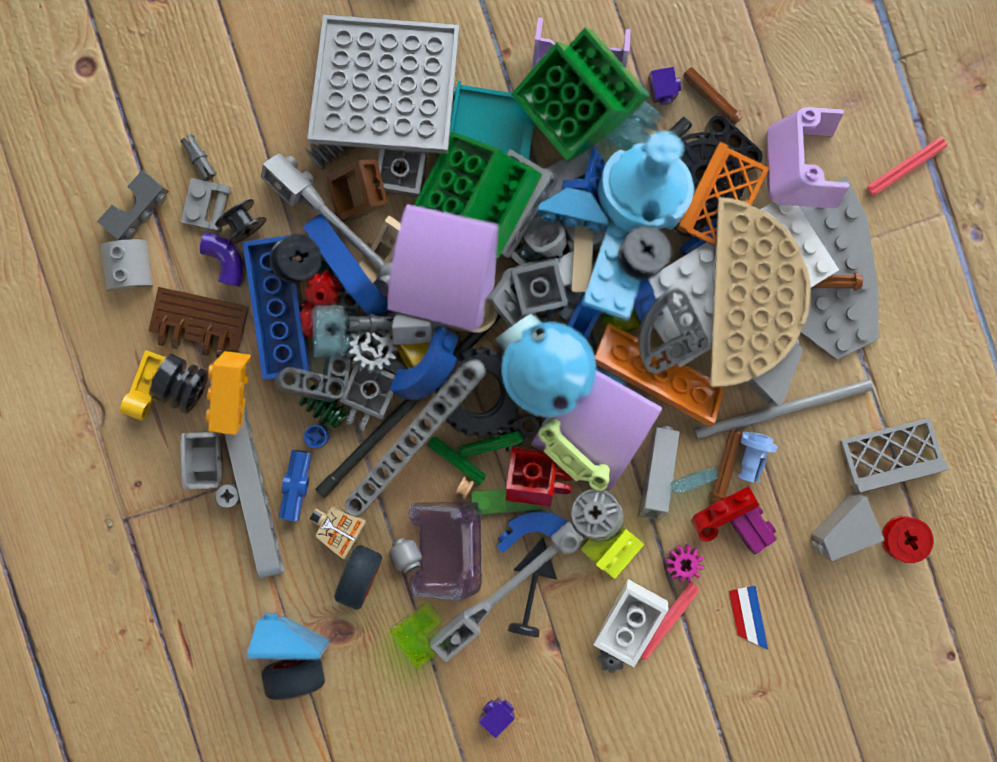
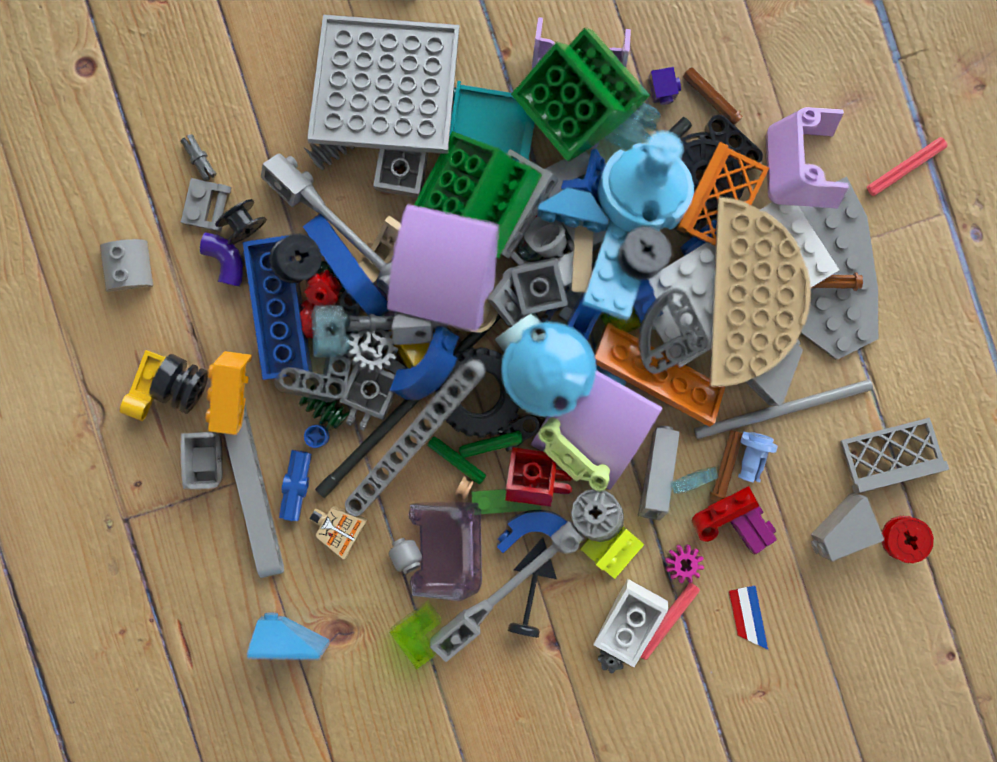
dark grey arch [97,170,169,240] -> none
reddish brown hinge [149,287,249,358] -> none
light grey wheel [216,483,240,508] -> none
black wheel [261,659,325,700] -> none
reddish brown window [326,159,388,221] -> none
black wheel [334,545,382,610] -> none
dark purple brick [479,697,515,739] -> none

